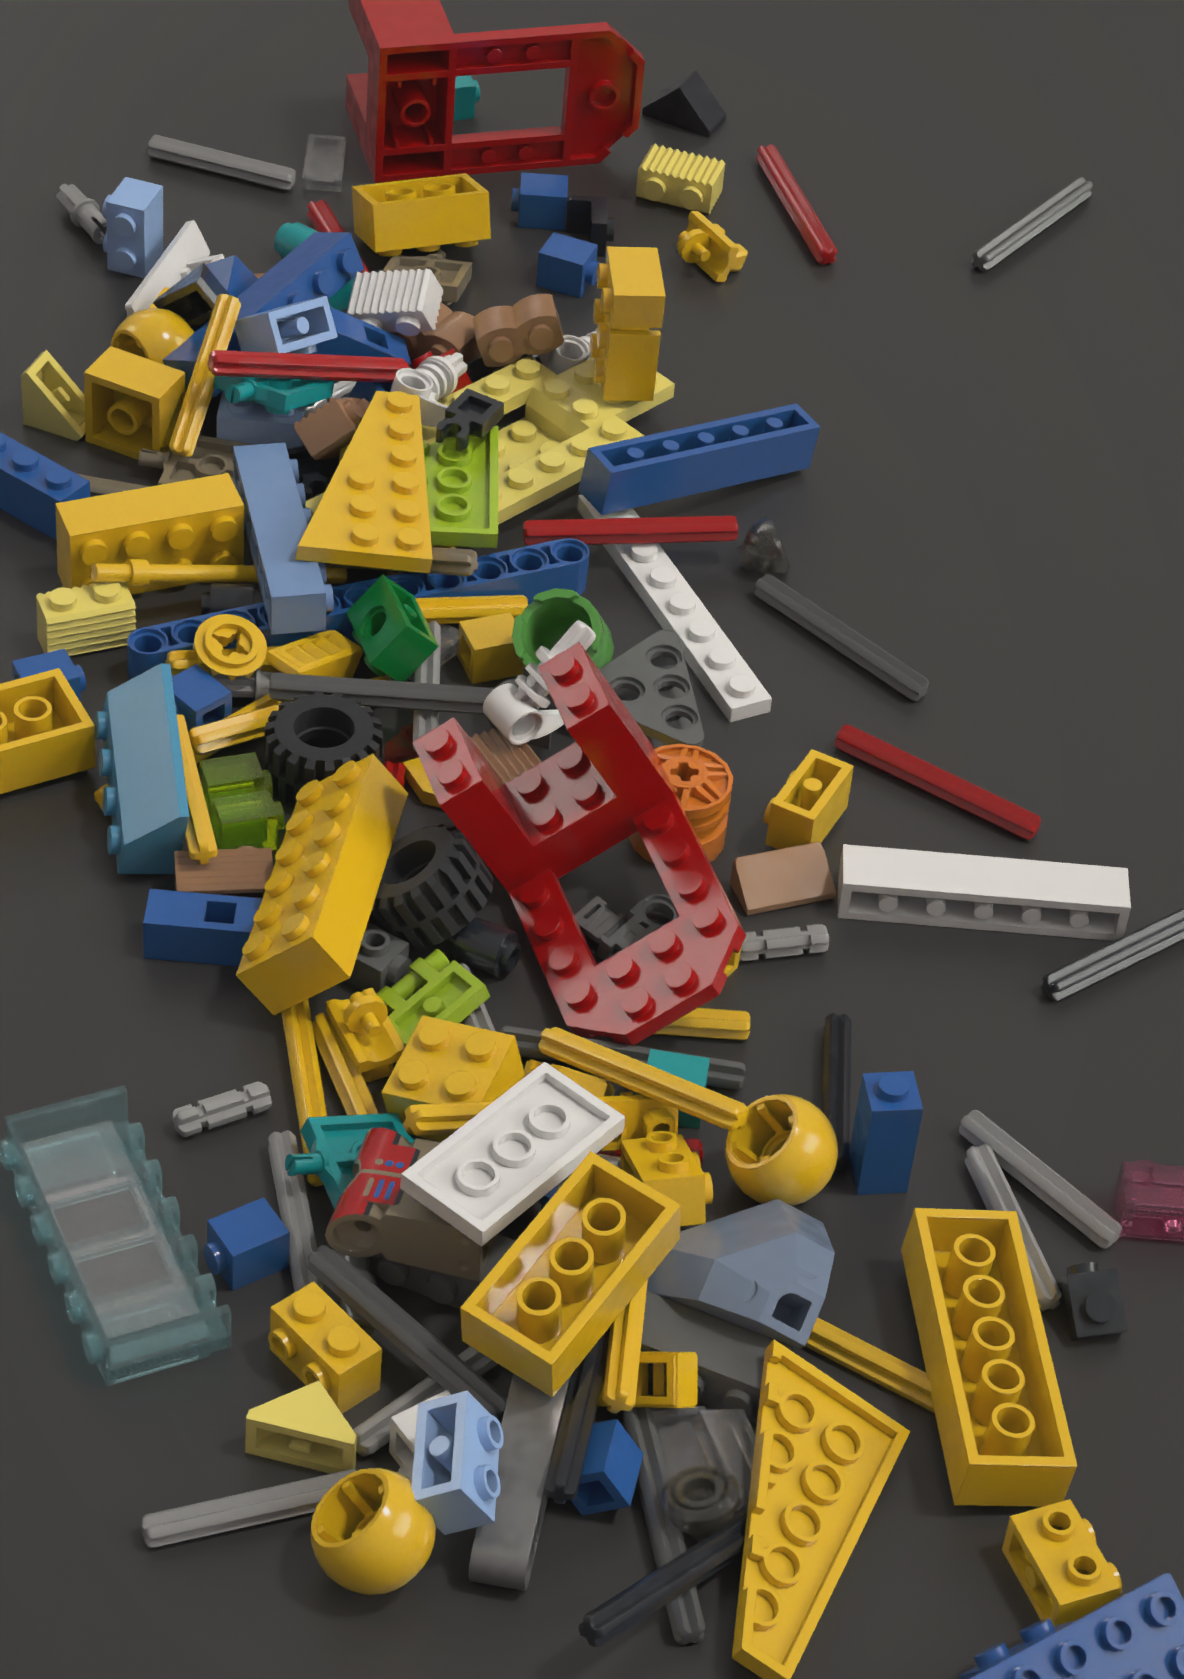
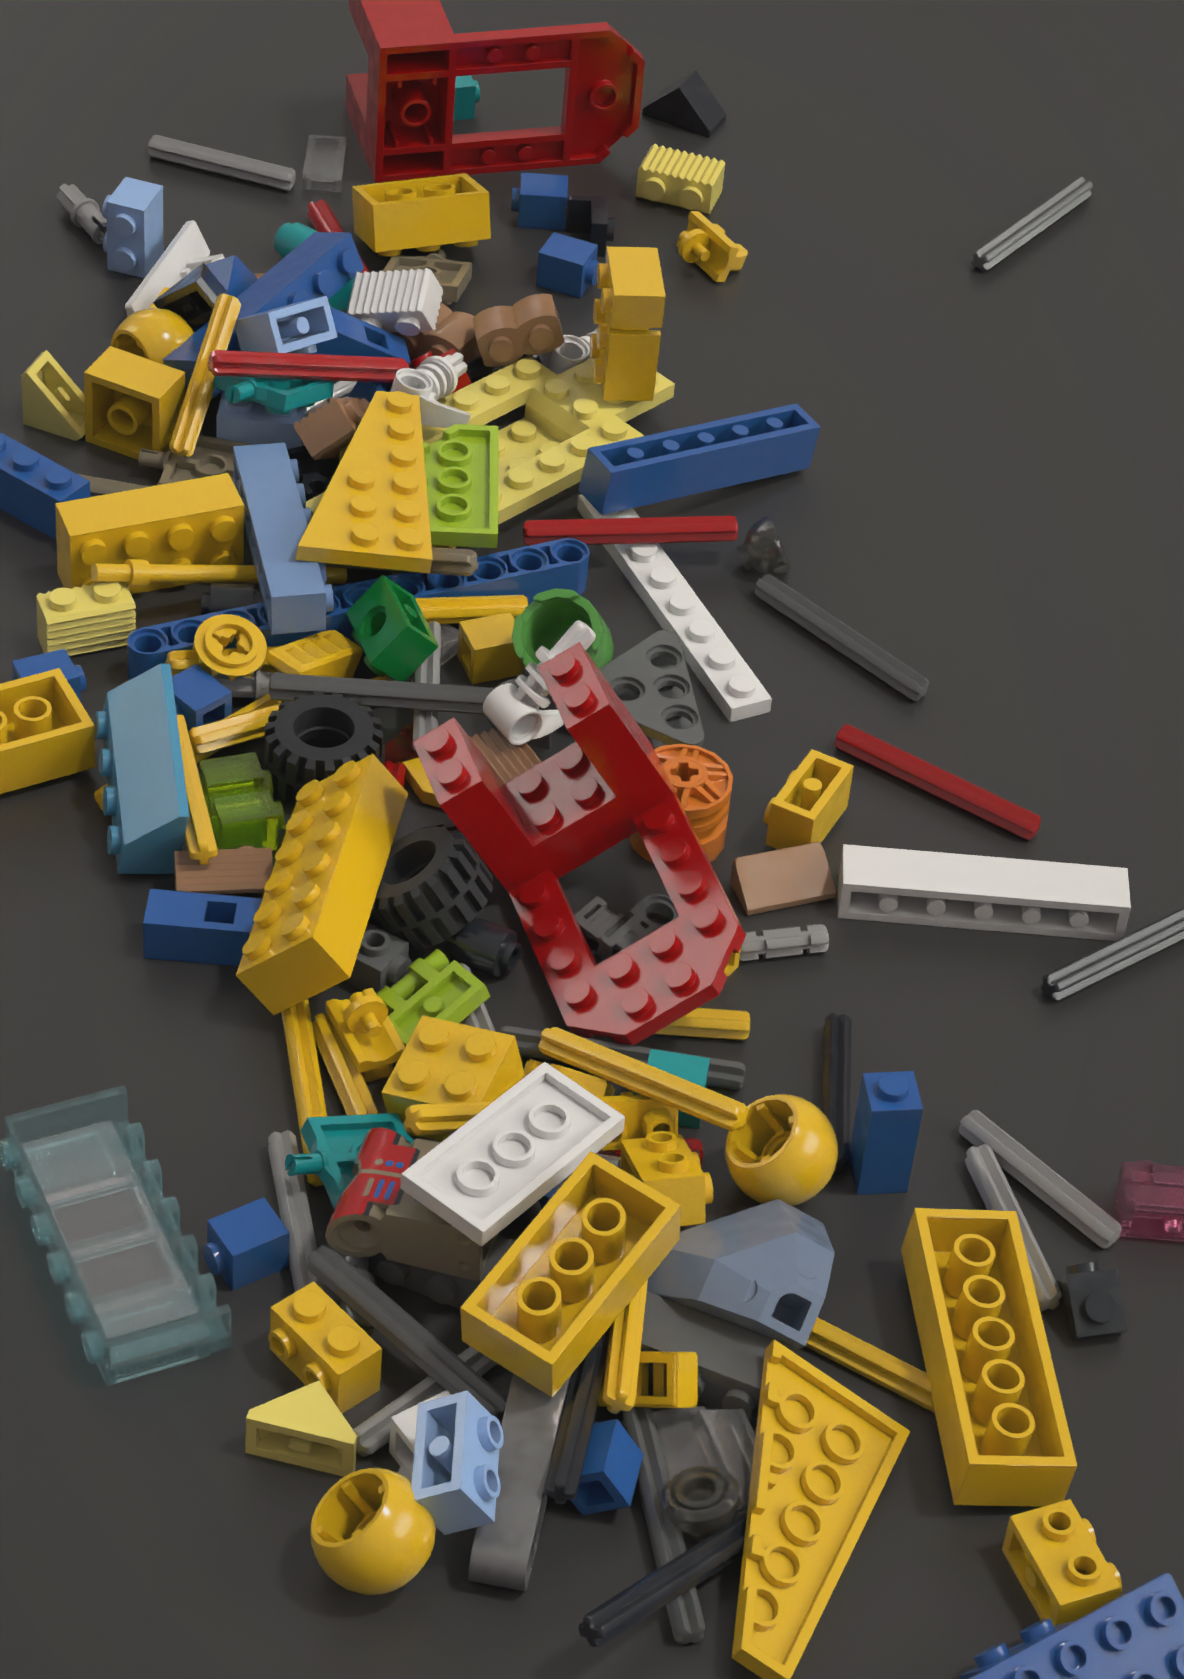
light grey axle [141,1469,357,1548] -> none
light grey axle [172,1081,272,1137] -> none
black plate [436,388,504,452] -> none
red axle [756,144,838,266] -> none

